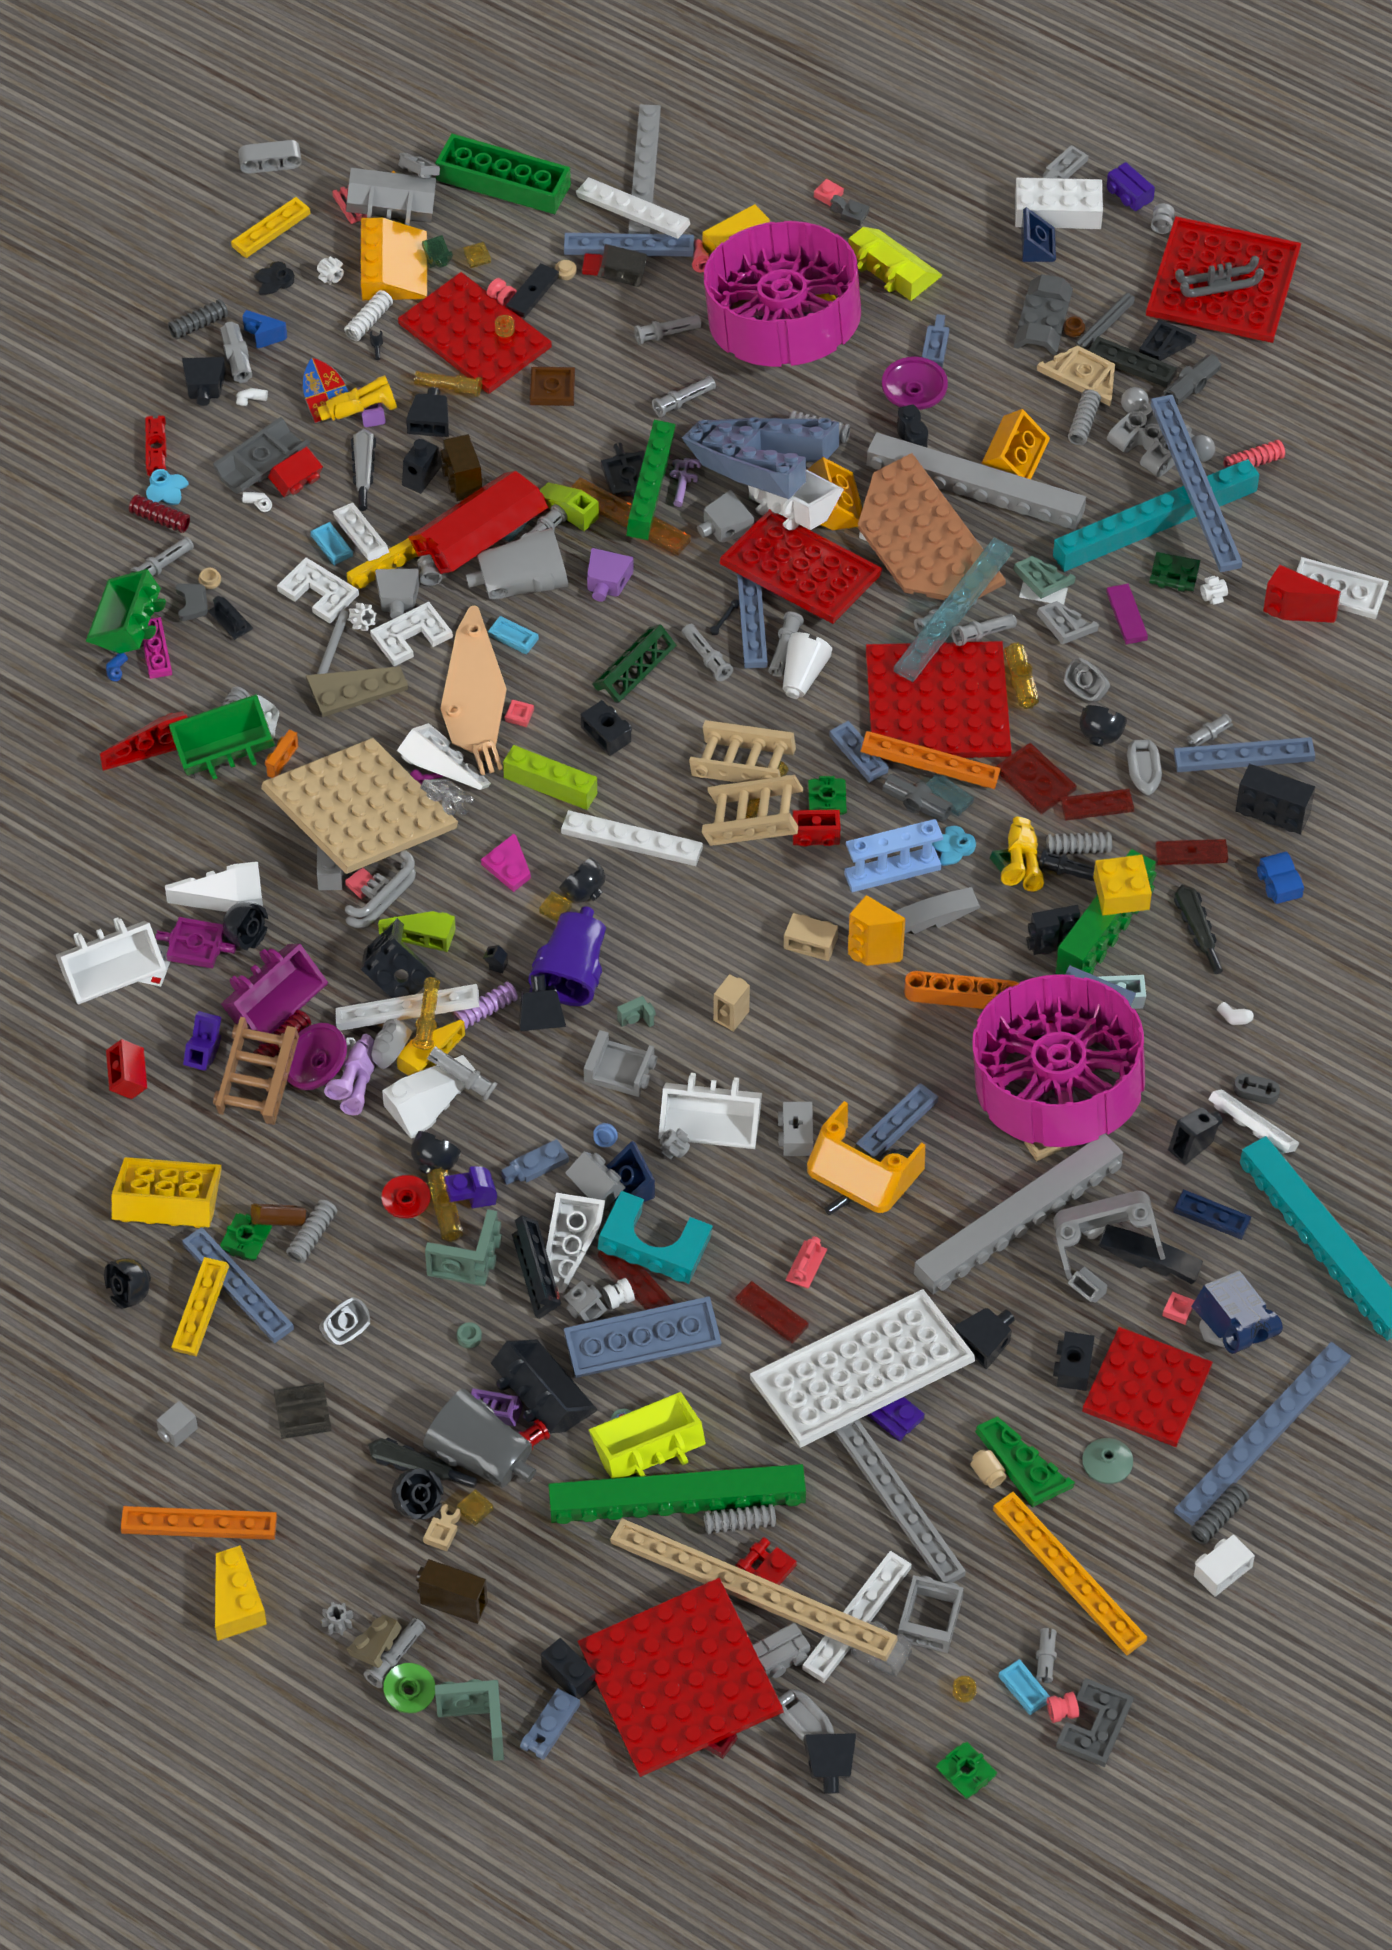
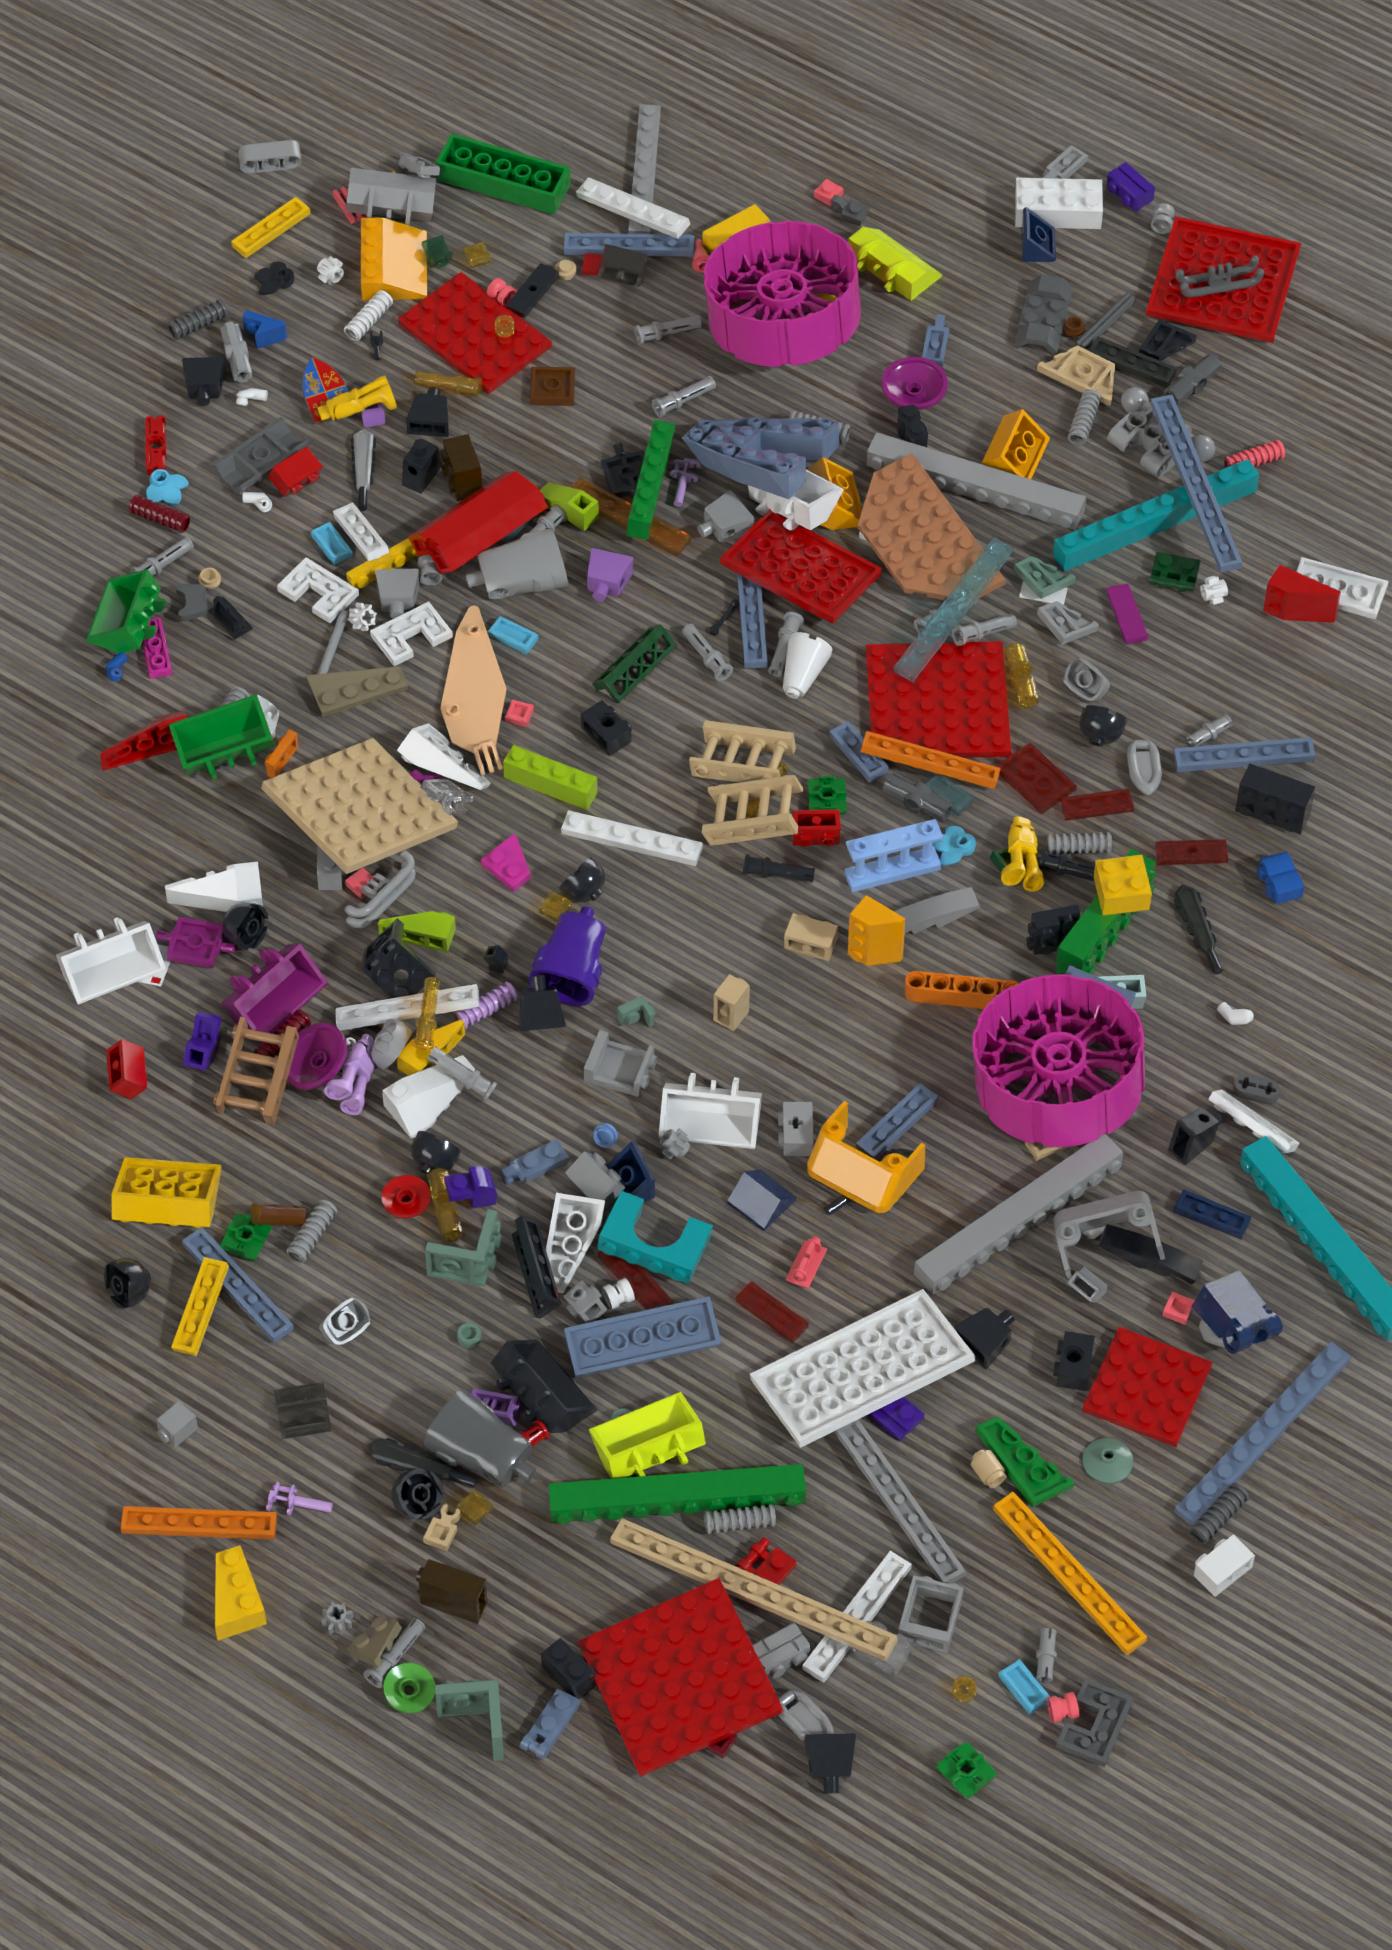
none -> lavender piece [266,1481,333,1516]
none -> slope [727,1169,797,1231]
none -> black pin [743,854,815,883]

